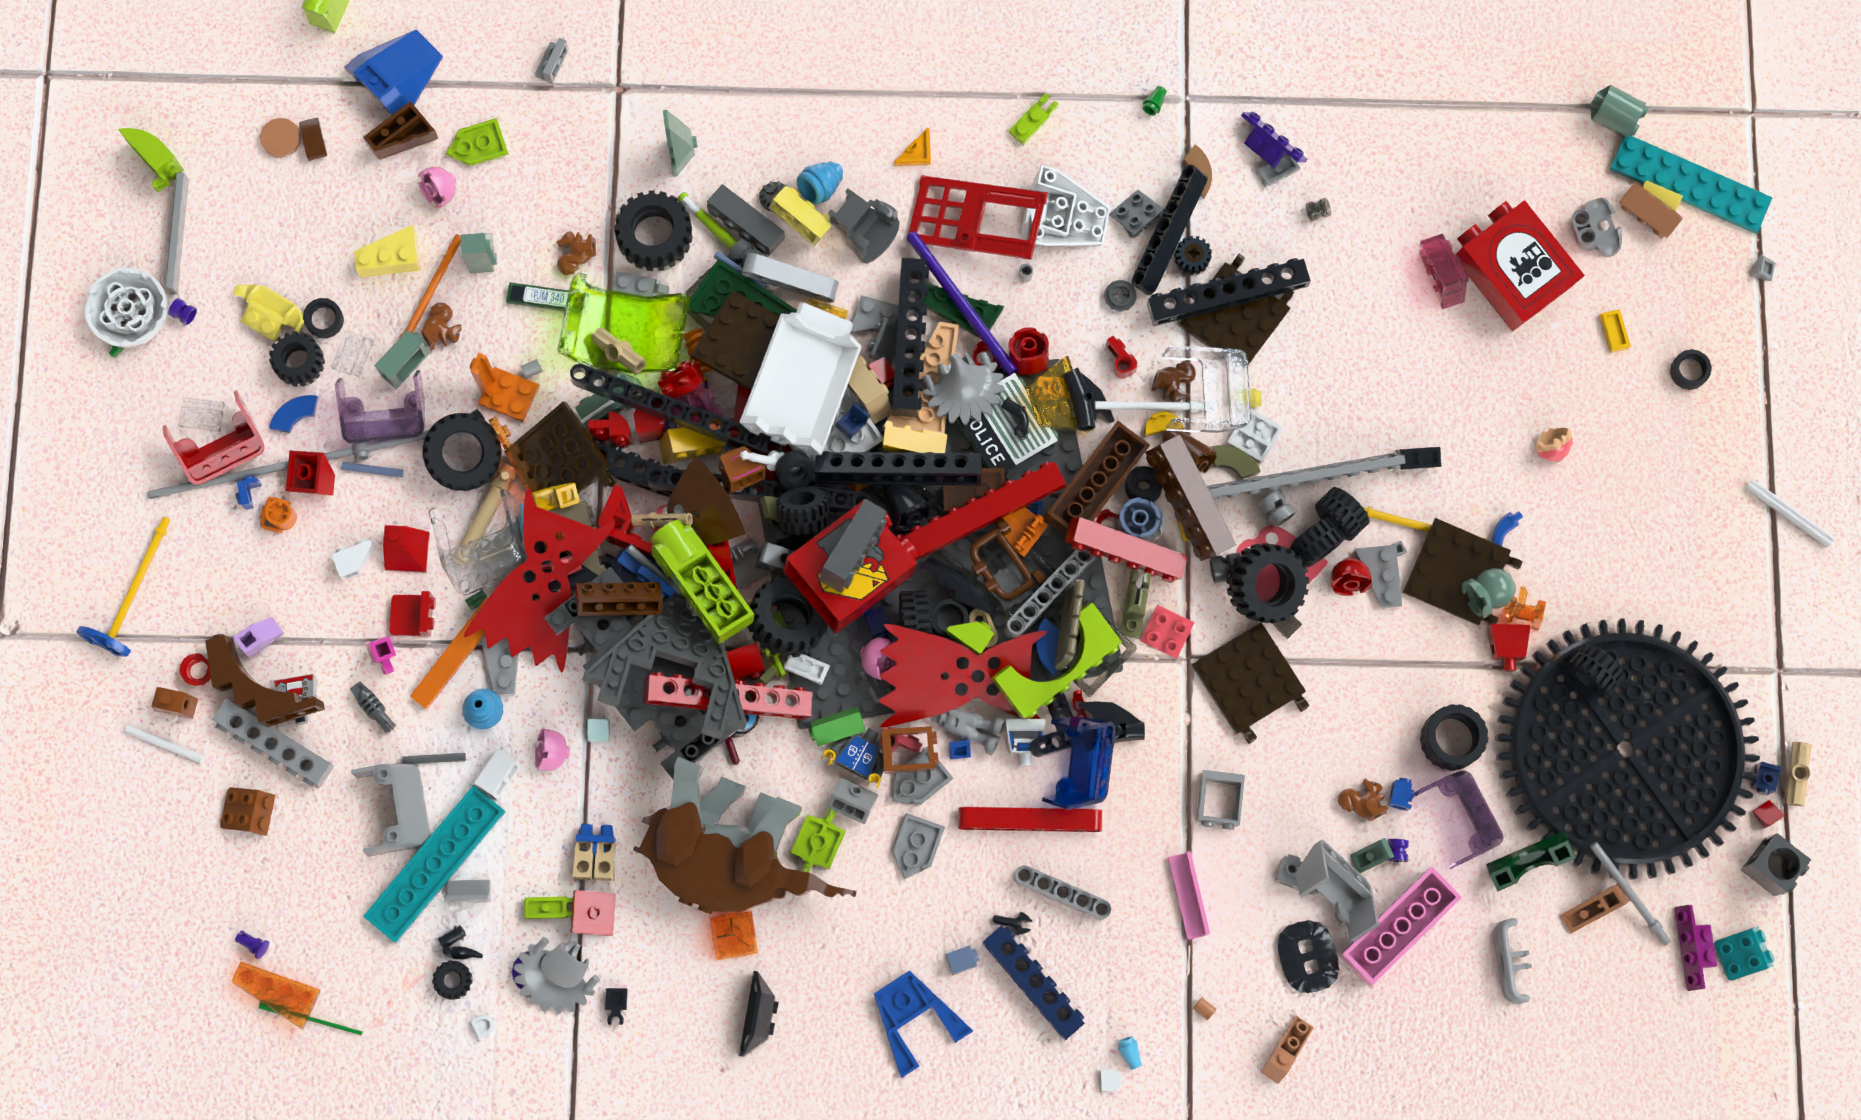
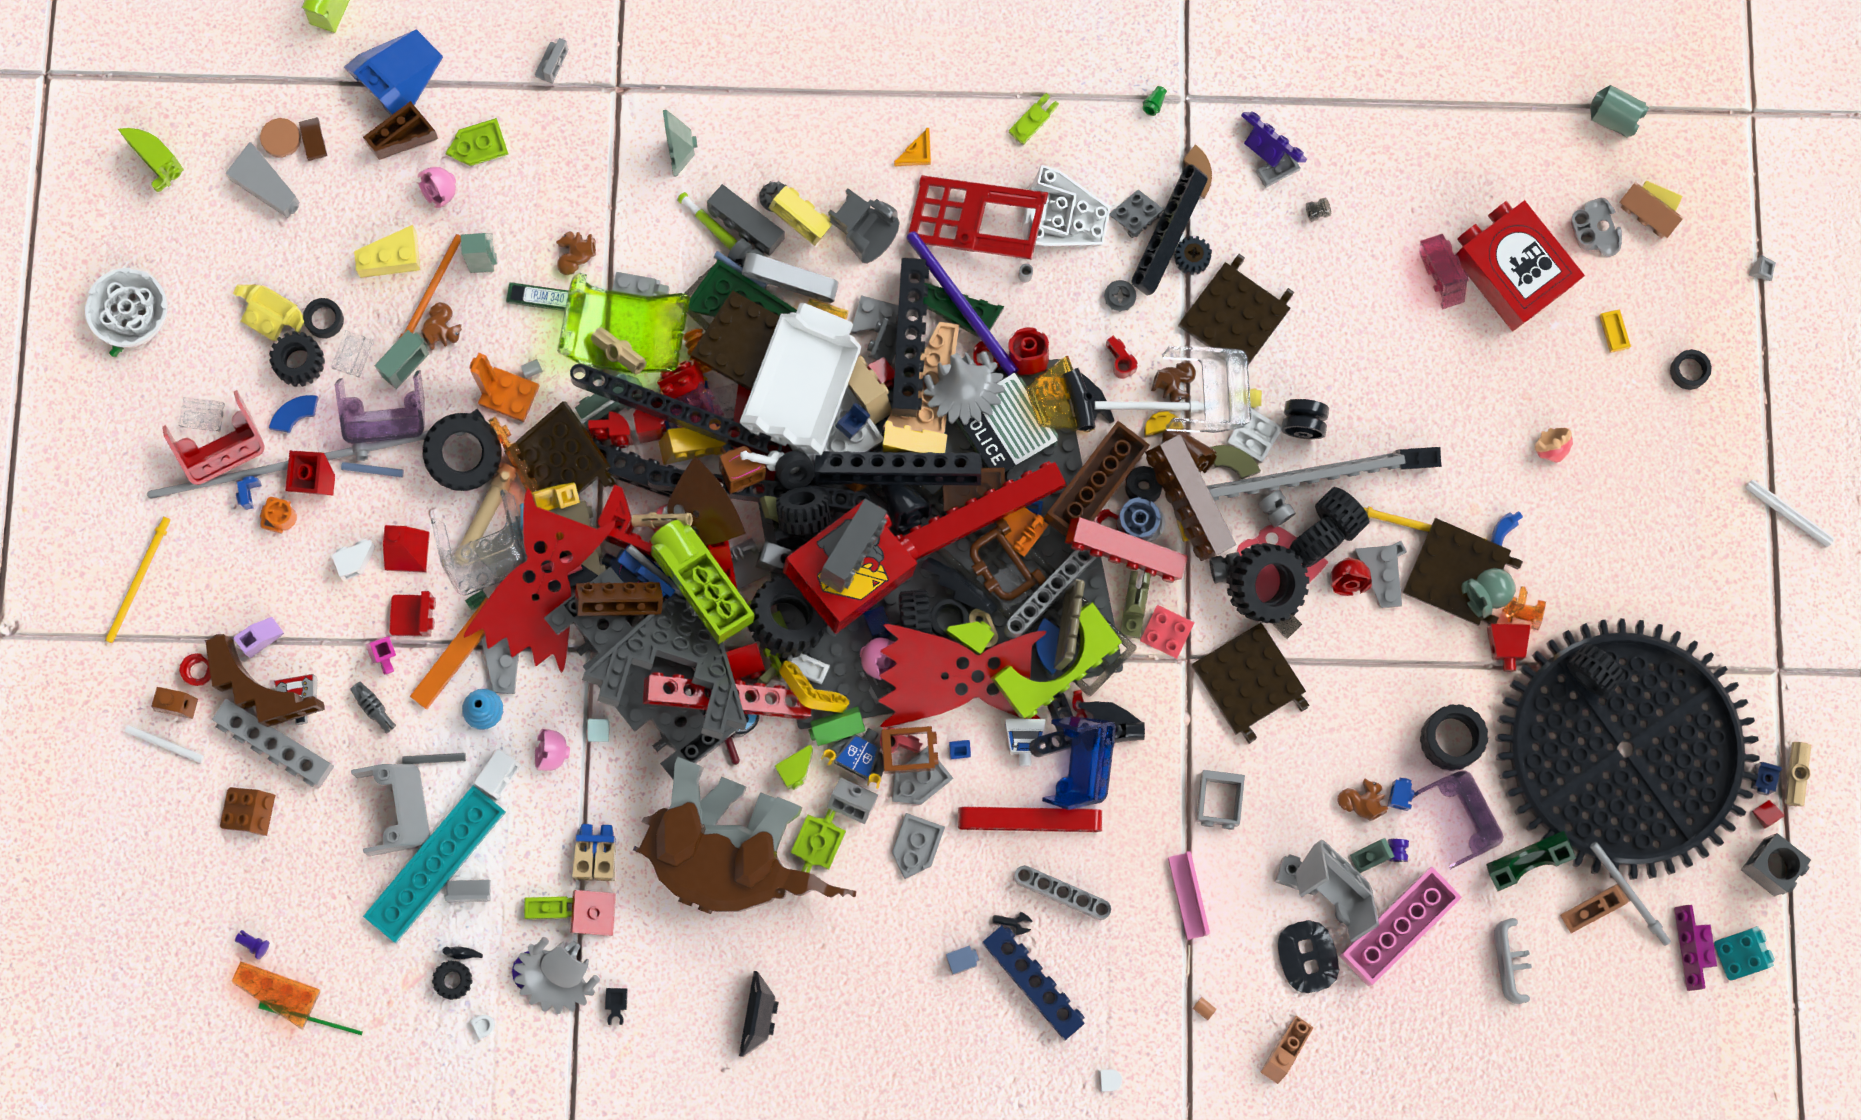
blue tile [76,626,132,657] -> none
light grey tile [165,172,189,294] -> none
dark purple wheel [168,298,197,325] -> none
black pin [438,925,467,948] -> none
black tyre [614,190,693,271] -> none
clear orange slope [710,911,759,961] -> none
dark azure piece [797,161,843,205] -> none
blue wing [874,970,973,1078] -> none
light grey piece [930,709,1005,756] -> none
black piece [1001,397,1029,440] -> none
medium azure cone [1117,1036,1142,1070] -> none
black brick [1147,258,1311,327] -> none
teal plate [1609,135,1773,234] -> none
none -> light grey slope [226,142,300,218]
none -> lime slope [775,744,813,790]
none -> yellow beam [779,661,850,713]
none -> black wheel [1281,399,1330,440]

